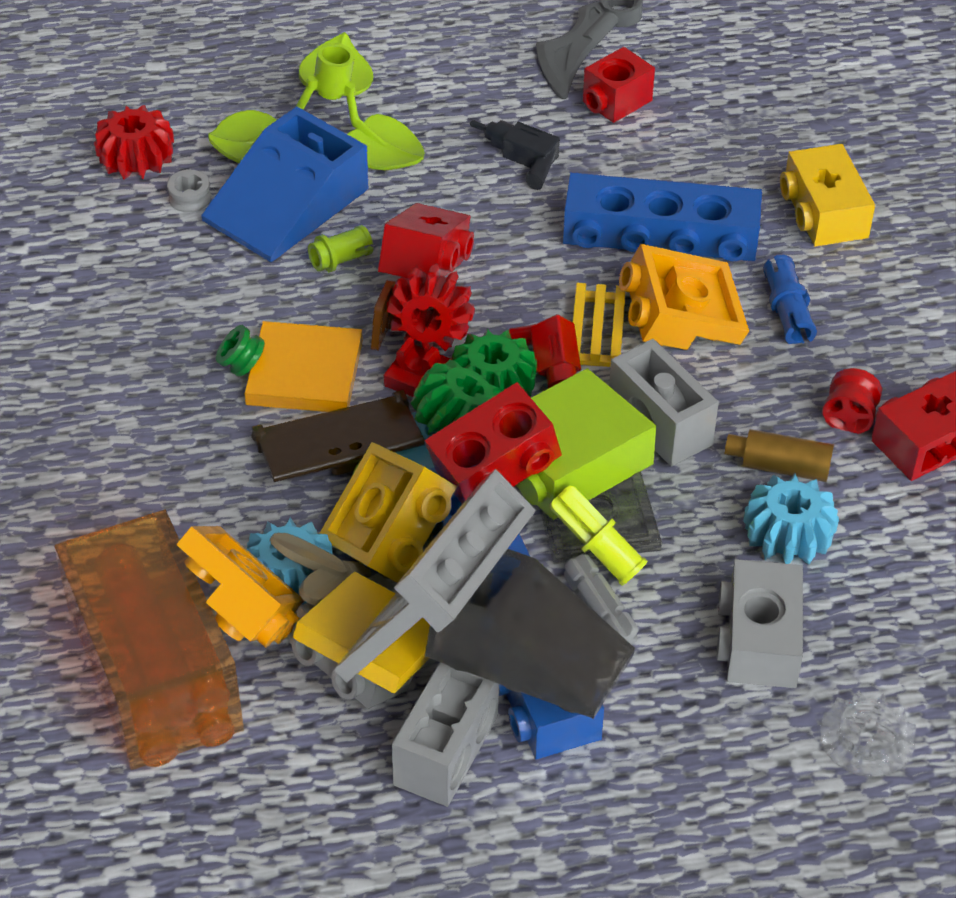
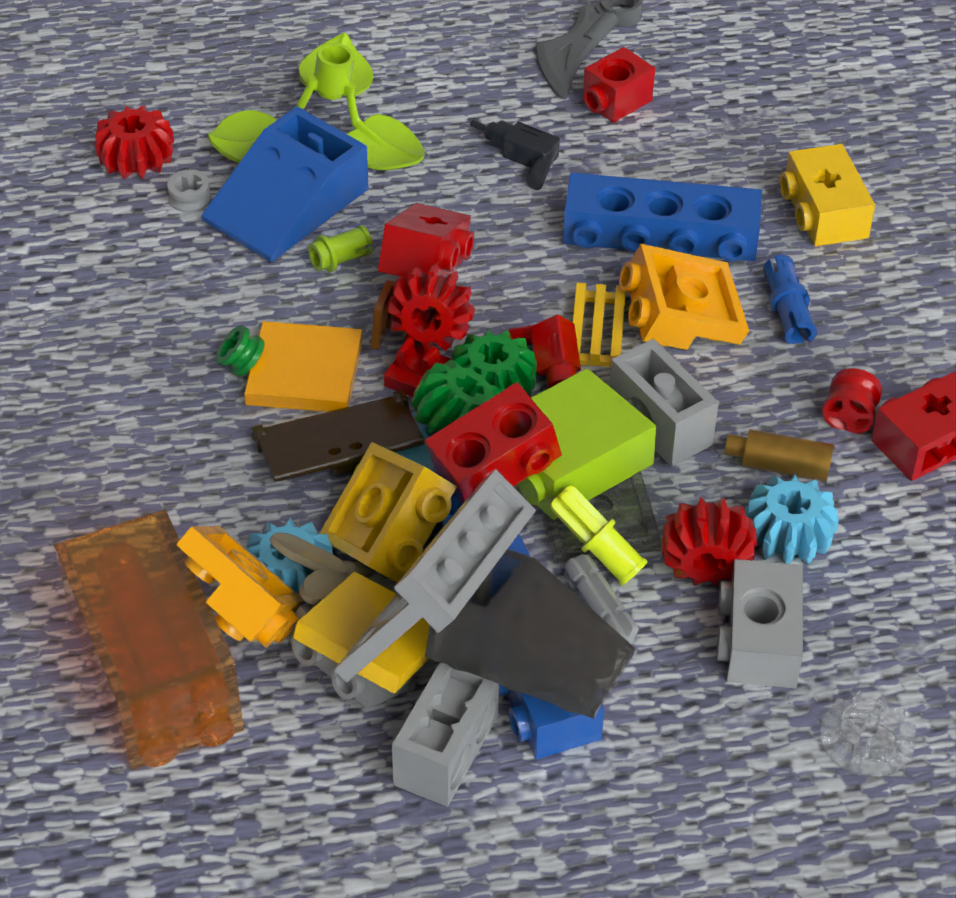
none -> red gear [661,497,757,587]

